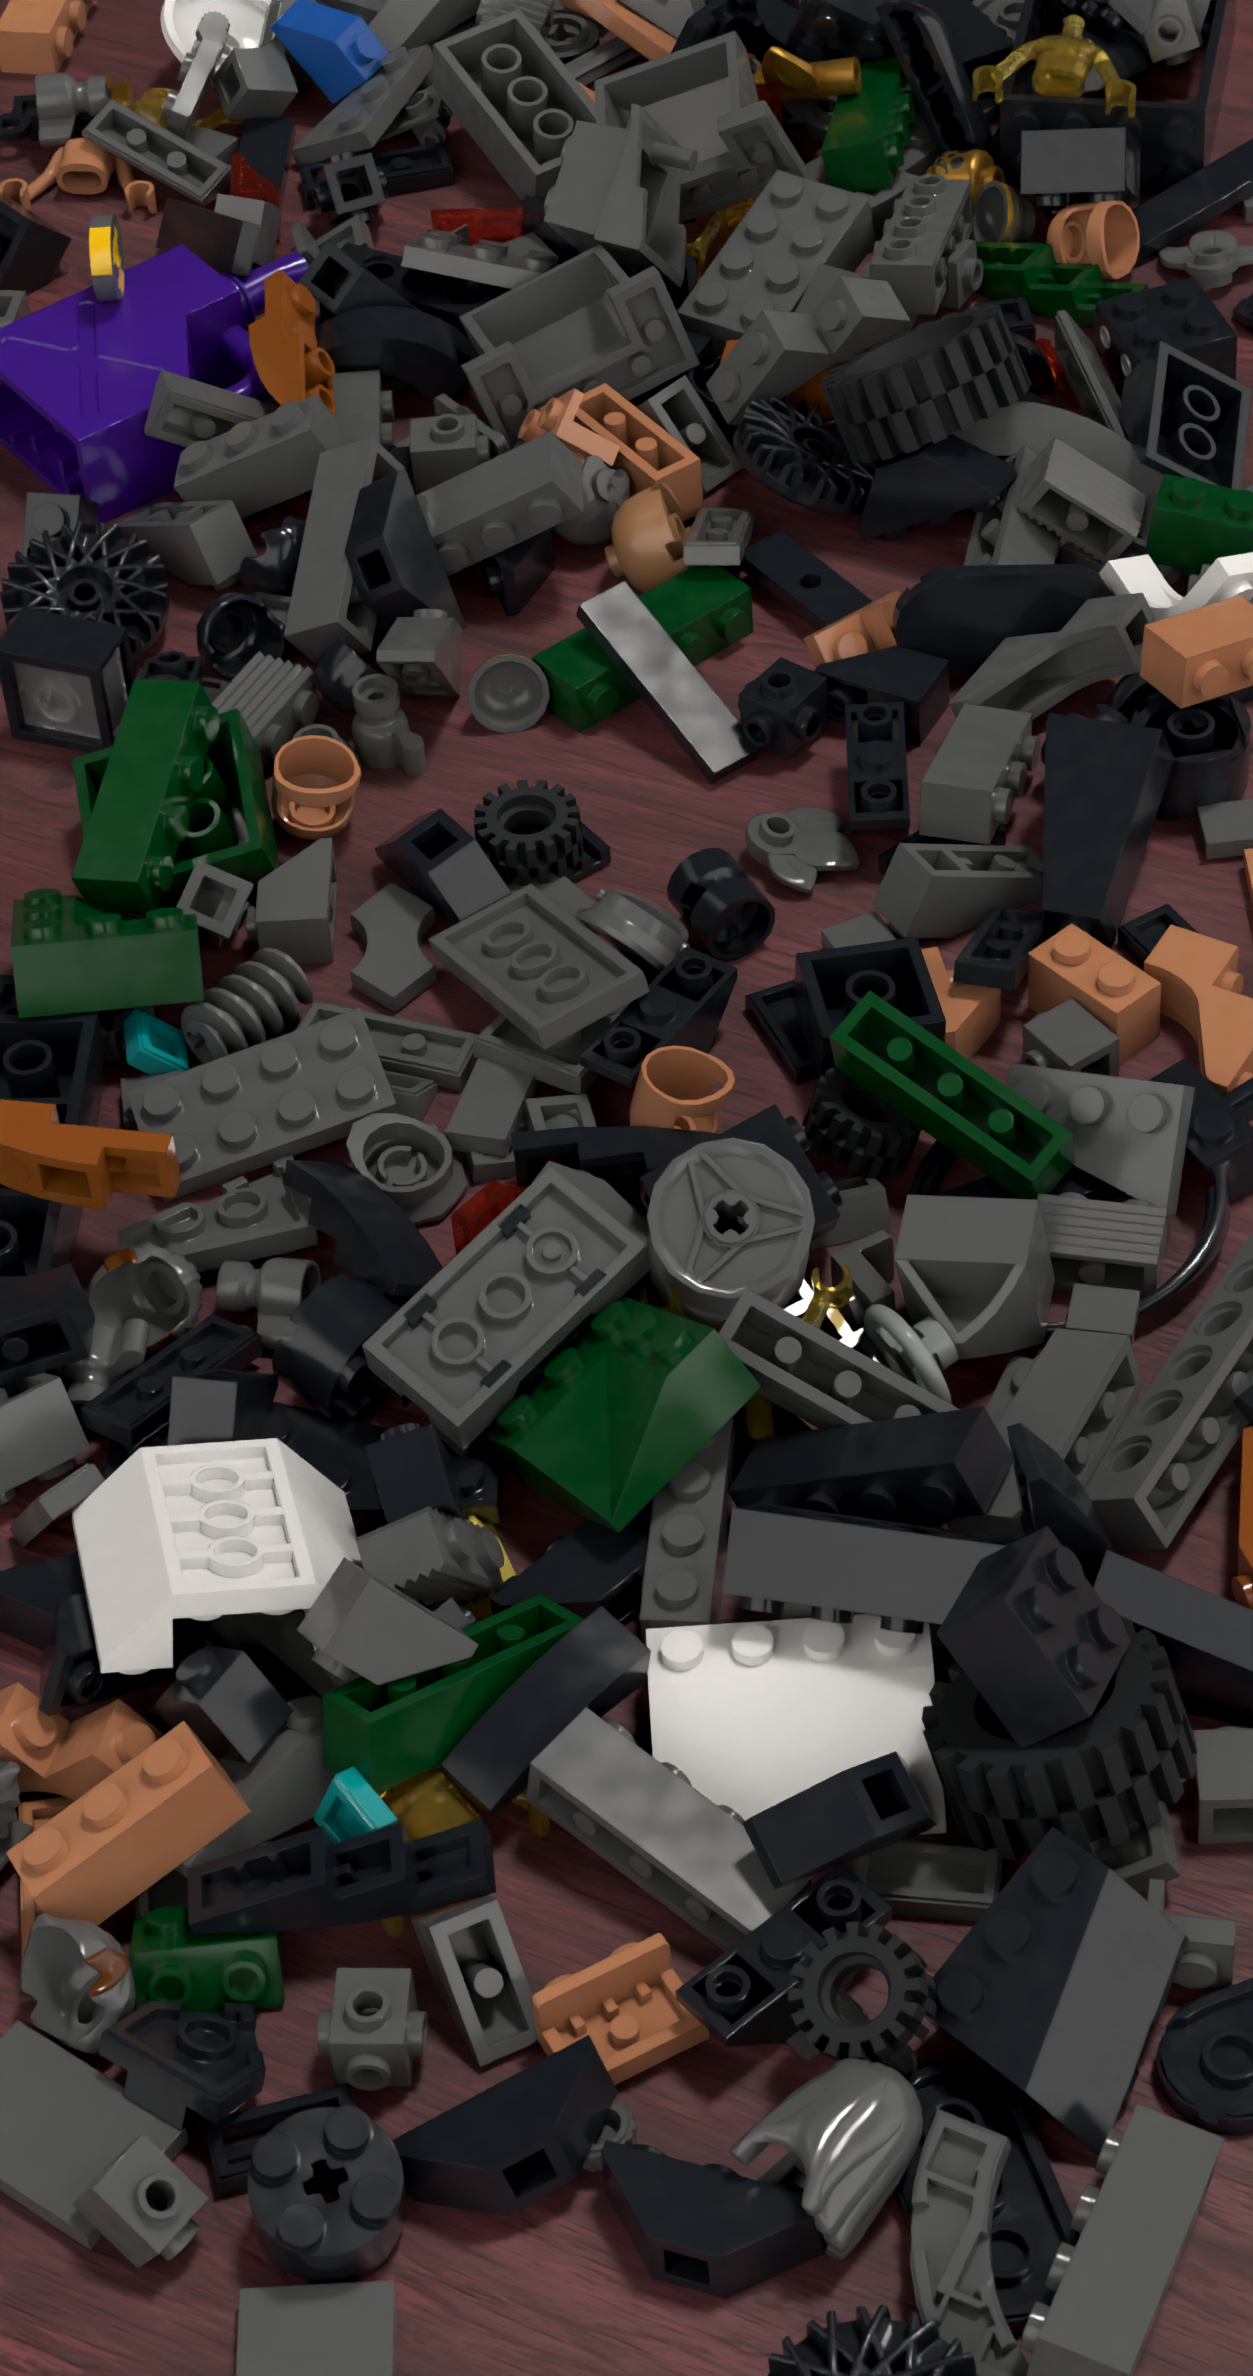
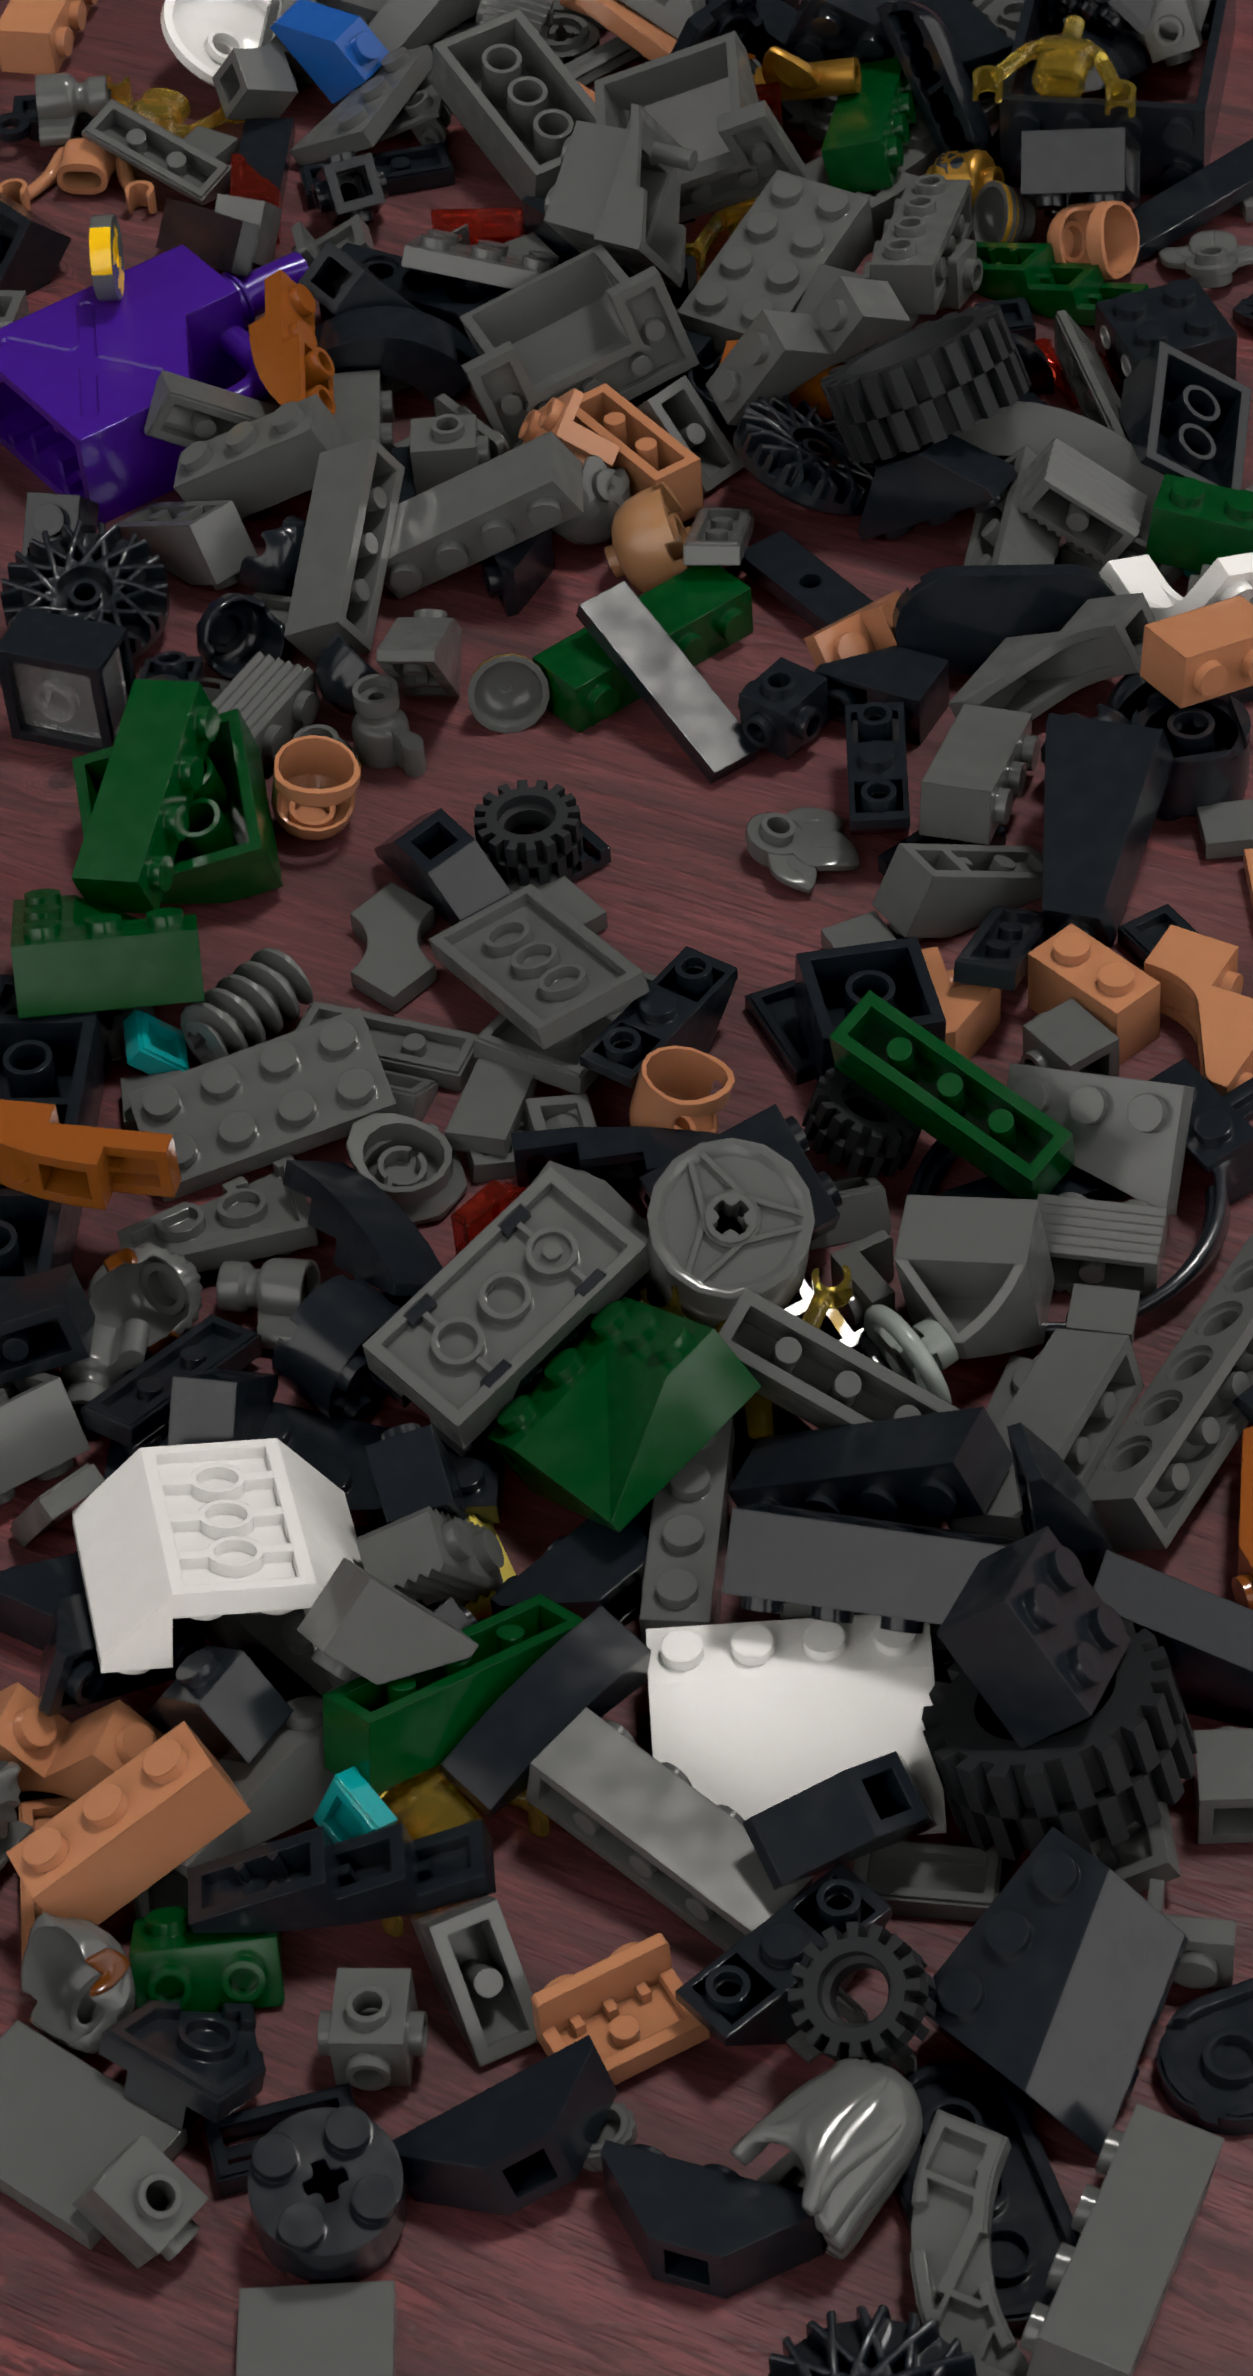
hinge [161,11,230,140] -> none
dark grey brick [176,860,254,948] -> none
dark grey slope [246,838,338,964] -> none
black slope [344,469,467,630] -> none
dark grey hat [575,888,690,975] -> none
black wheel [667,848,775,960] -> none

